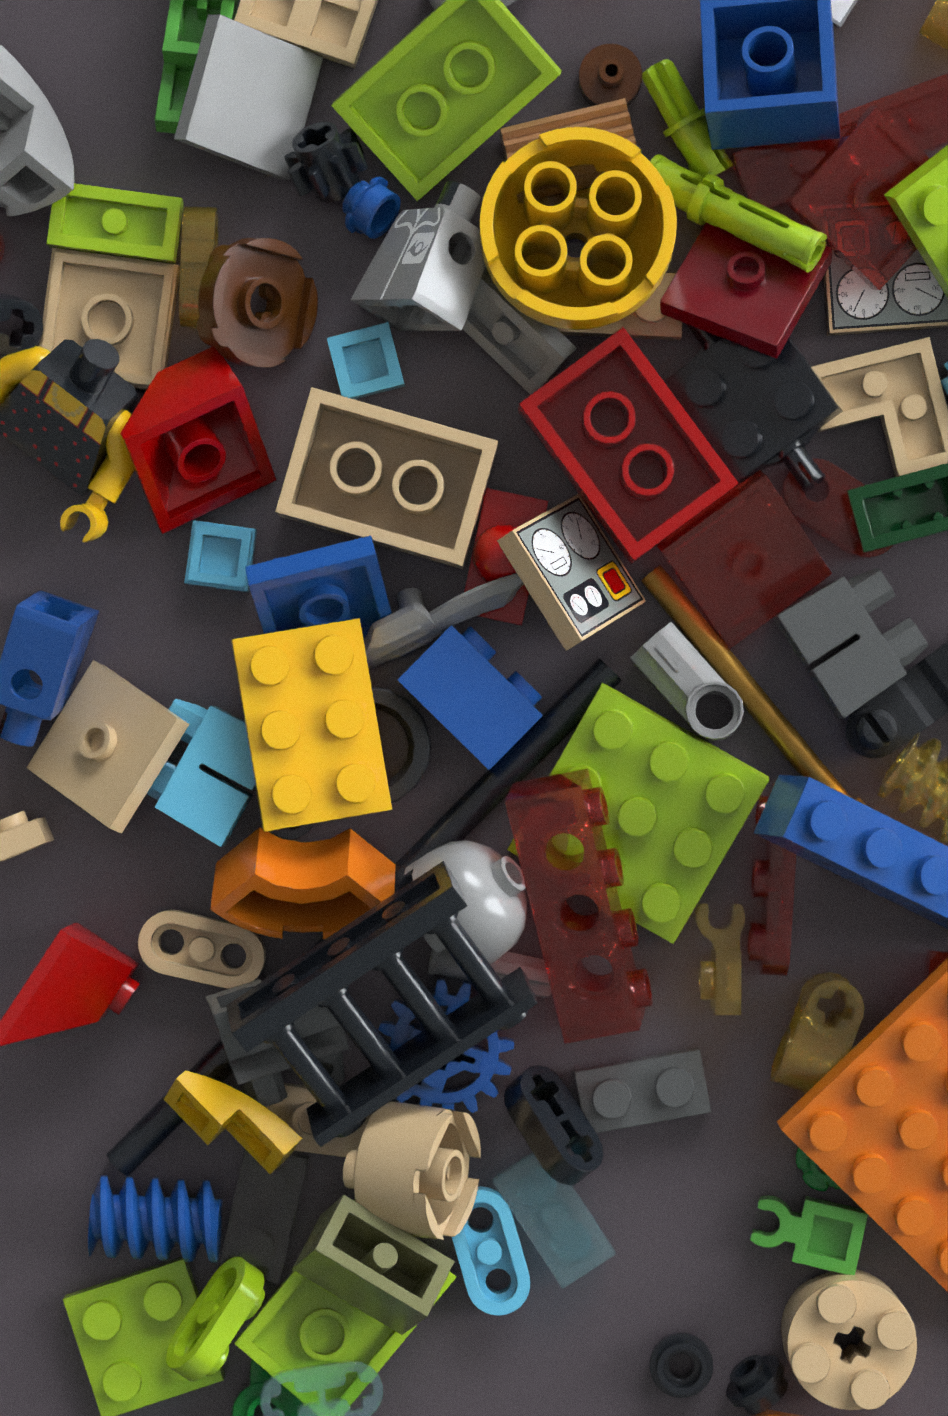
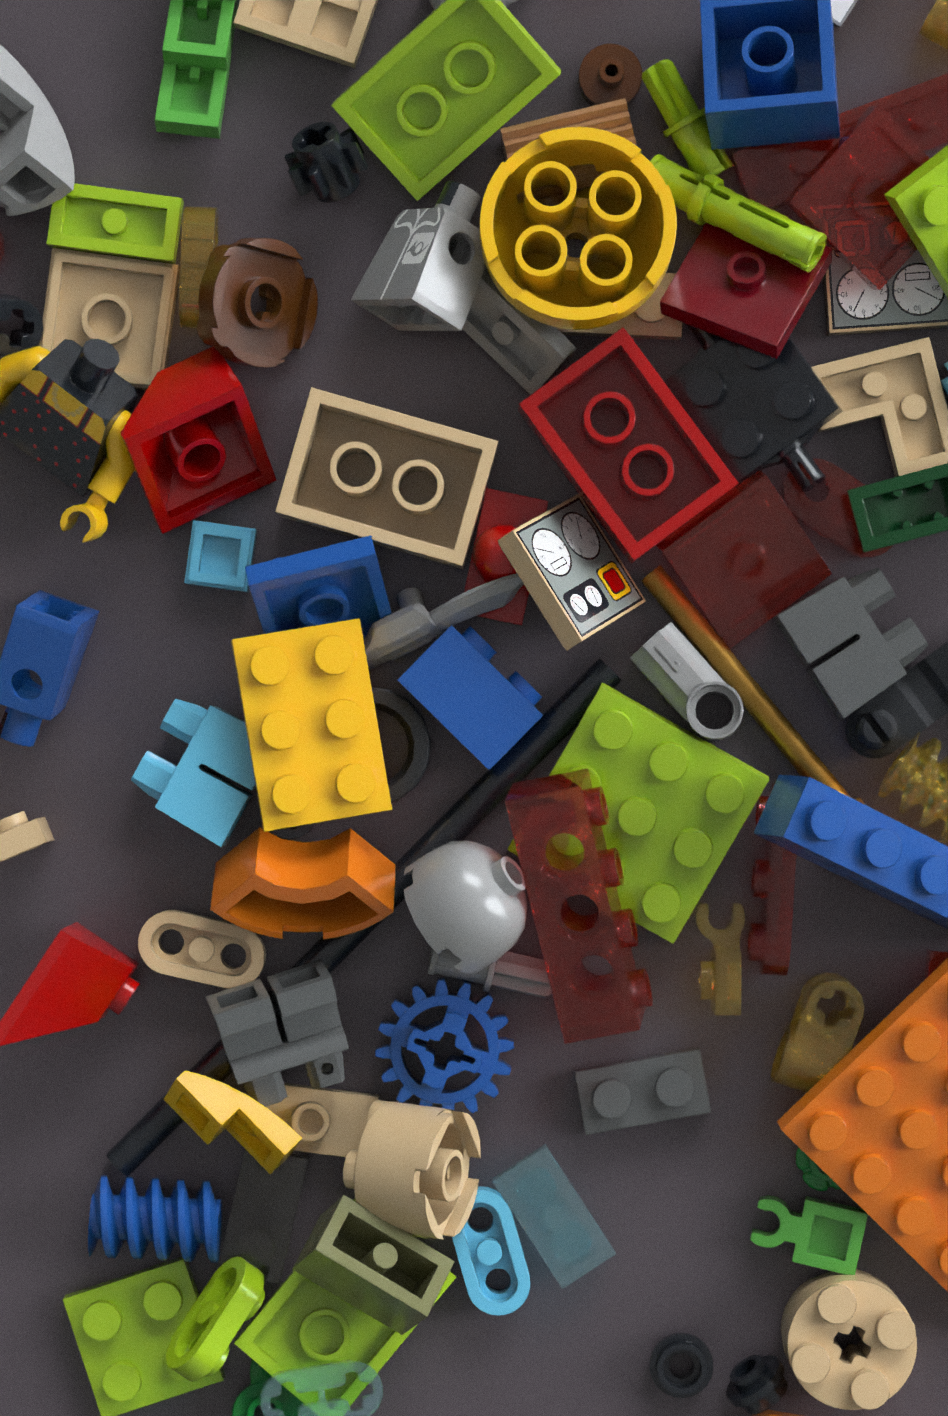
tan plate [26,660,190,834] -> none
light grey tile [174,14,323,180] -> none
black fence [226,861,538,1147] -> none
medium azure plate [327,322,405,399] -> none
blue plate [342,177,401,239] -> none
black beam [504,1065,604,1186] -> none

